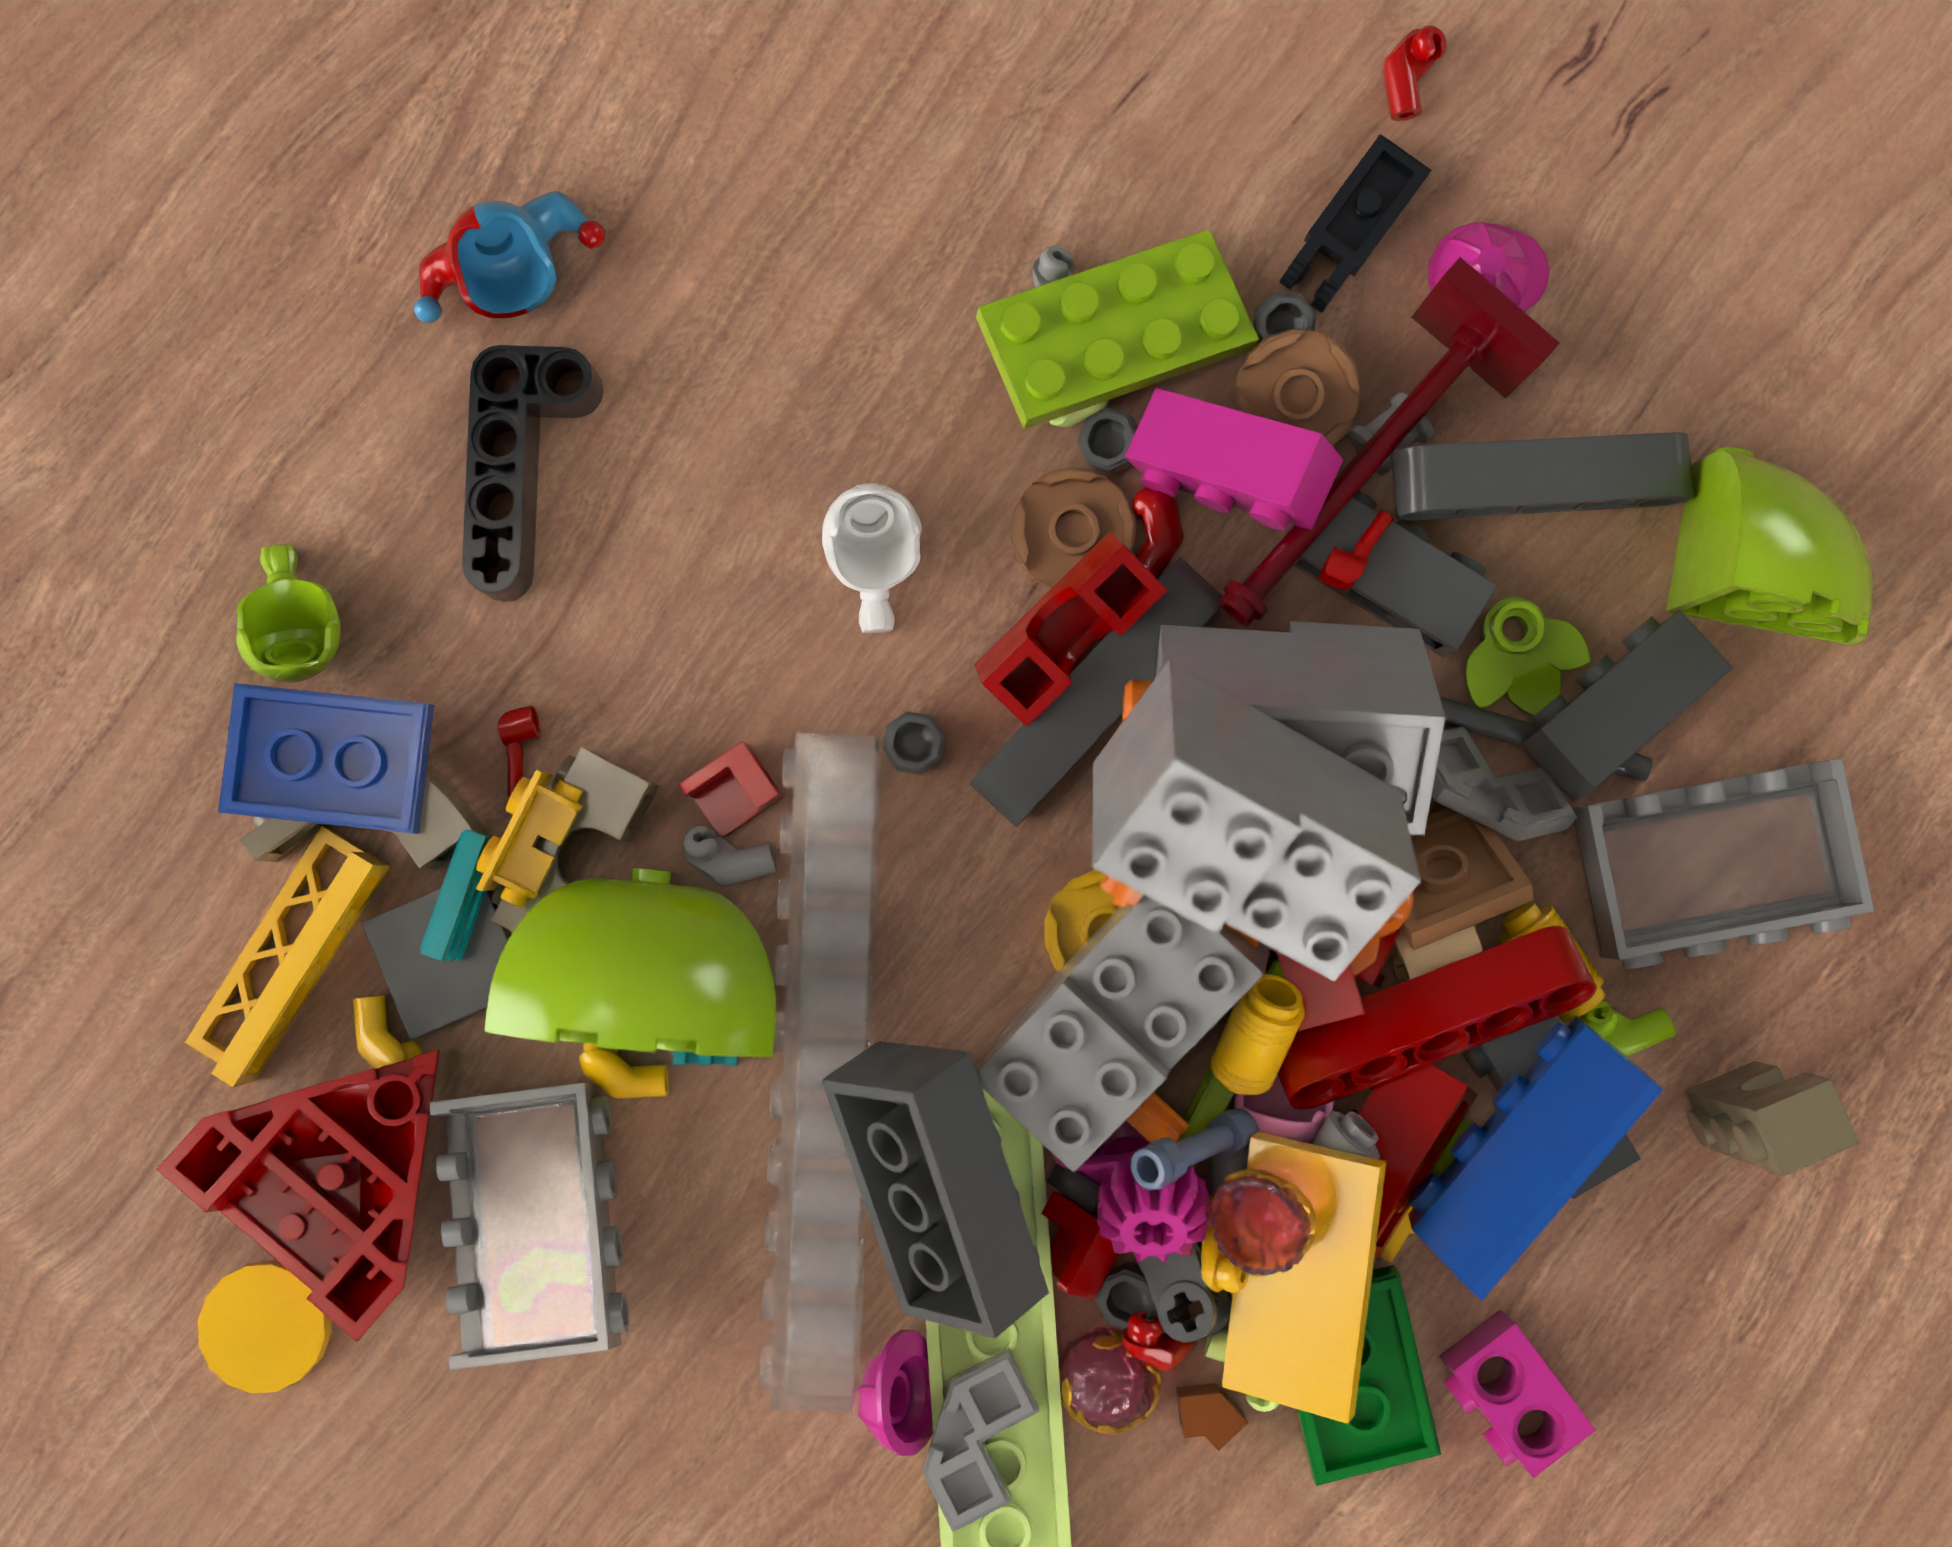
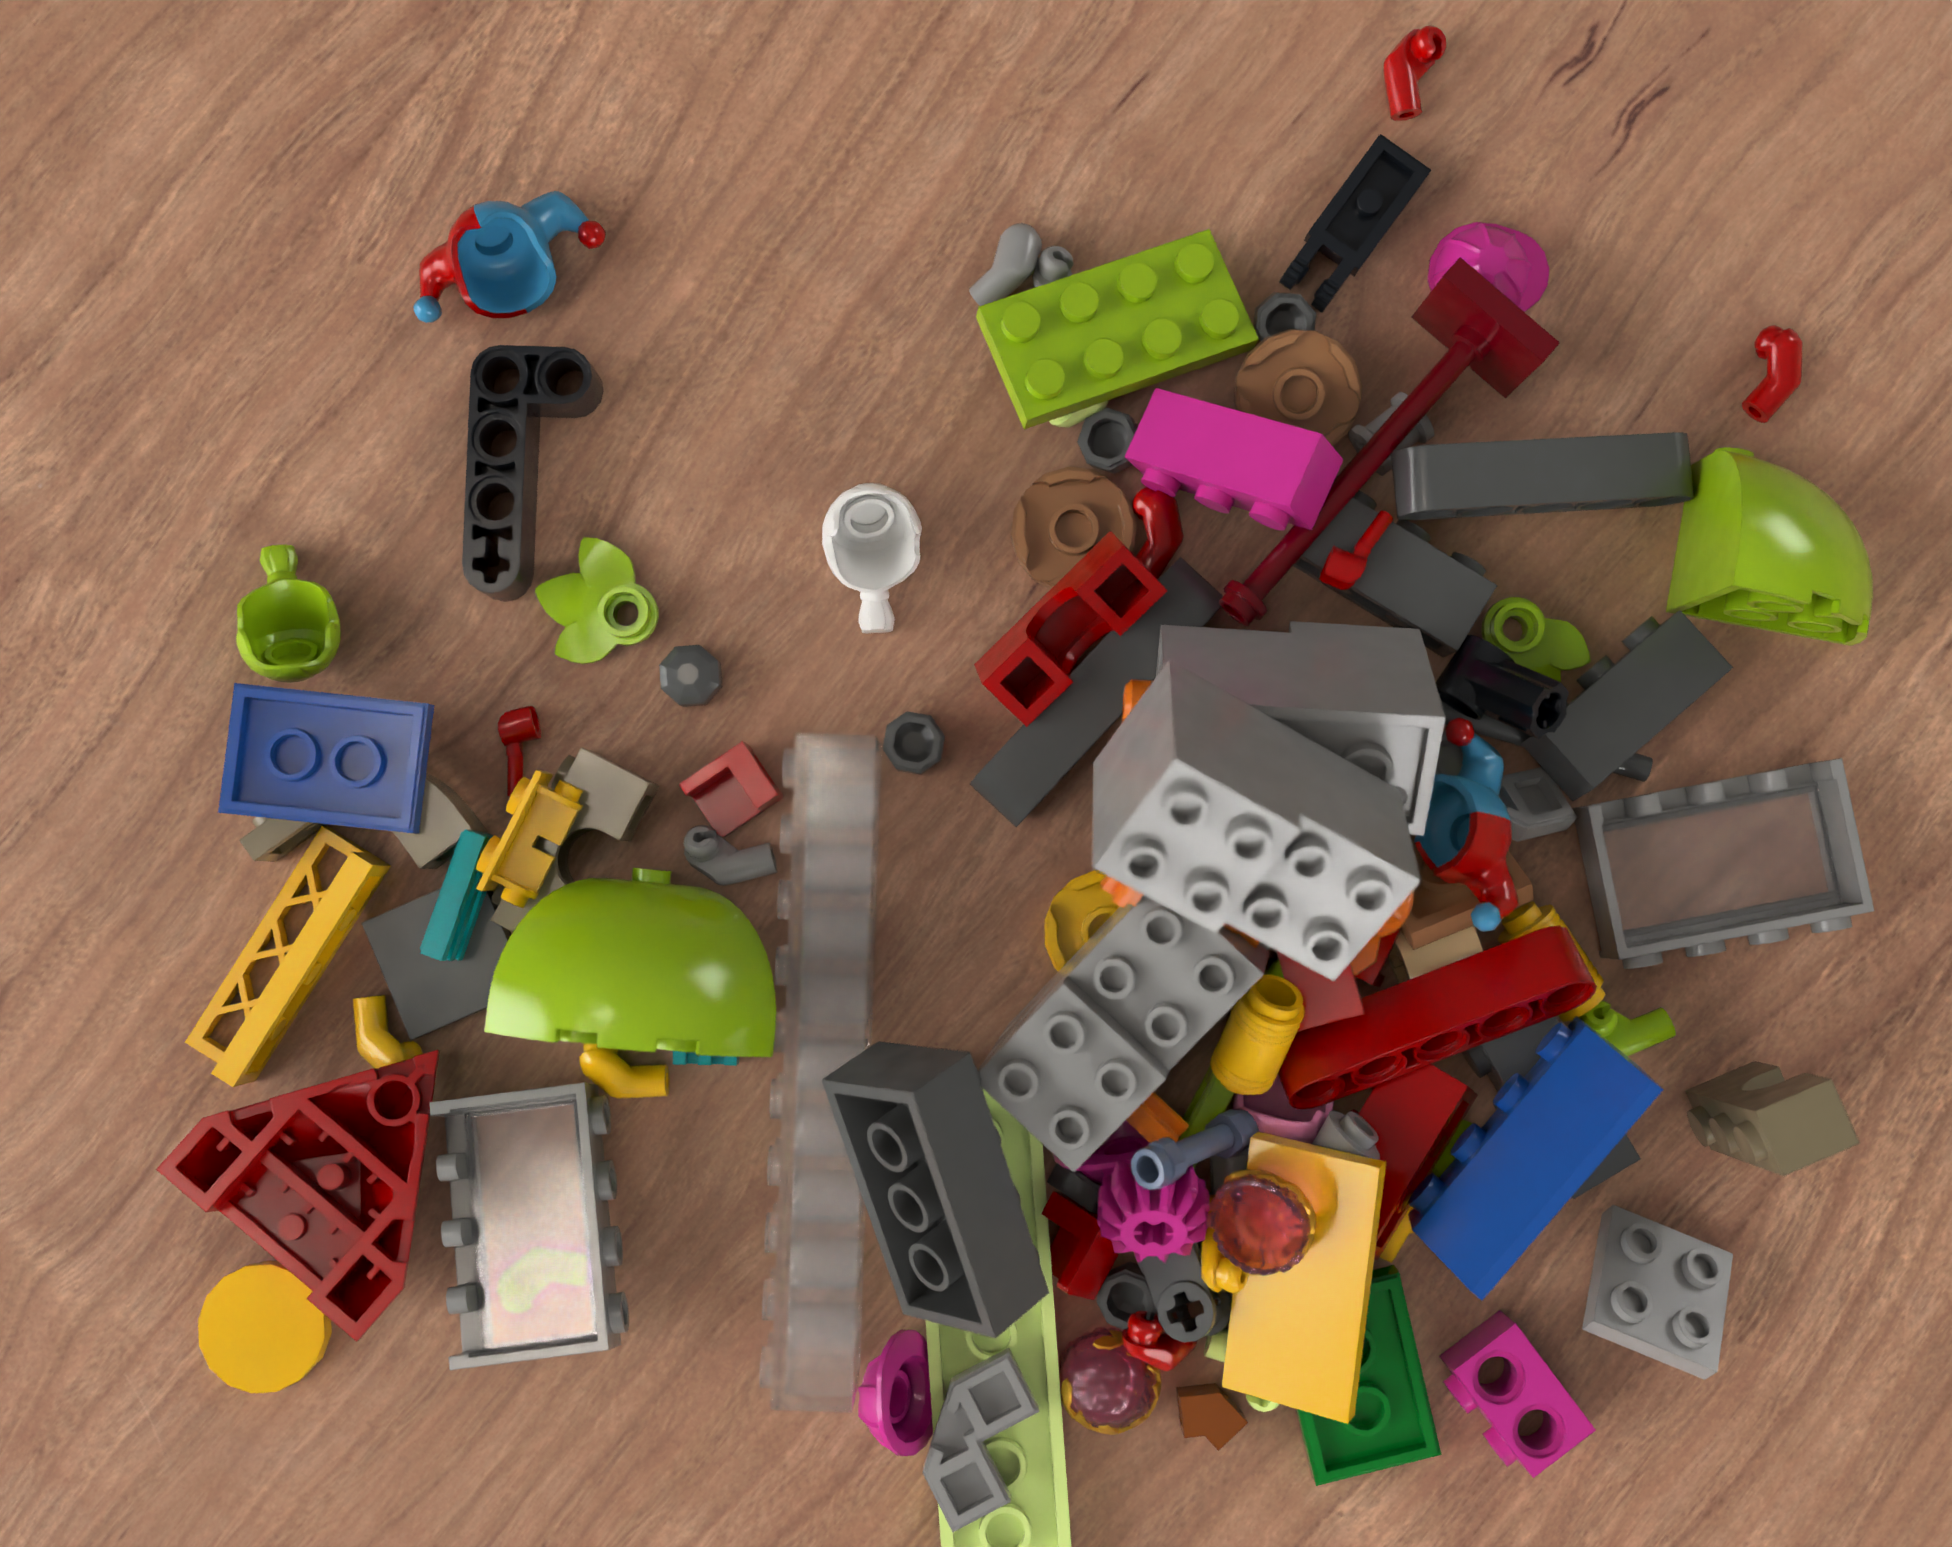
none -> lime plate [535,537,659,664]
none -> dark grey tile [659,645,723,707]
none -> light grey arm [969,223,1042,306]
none -> piece [1414,717,1518,931]
none -> black piece [1435,635,1569,739]
none -> light grey plate [1582,1205,1733,1380]
none -> red arm [1742,325,1803,423]

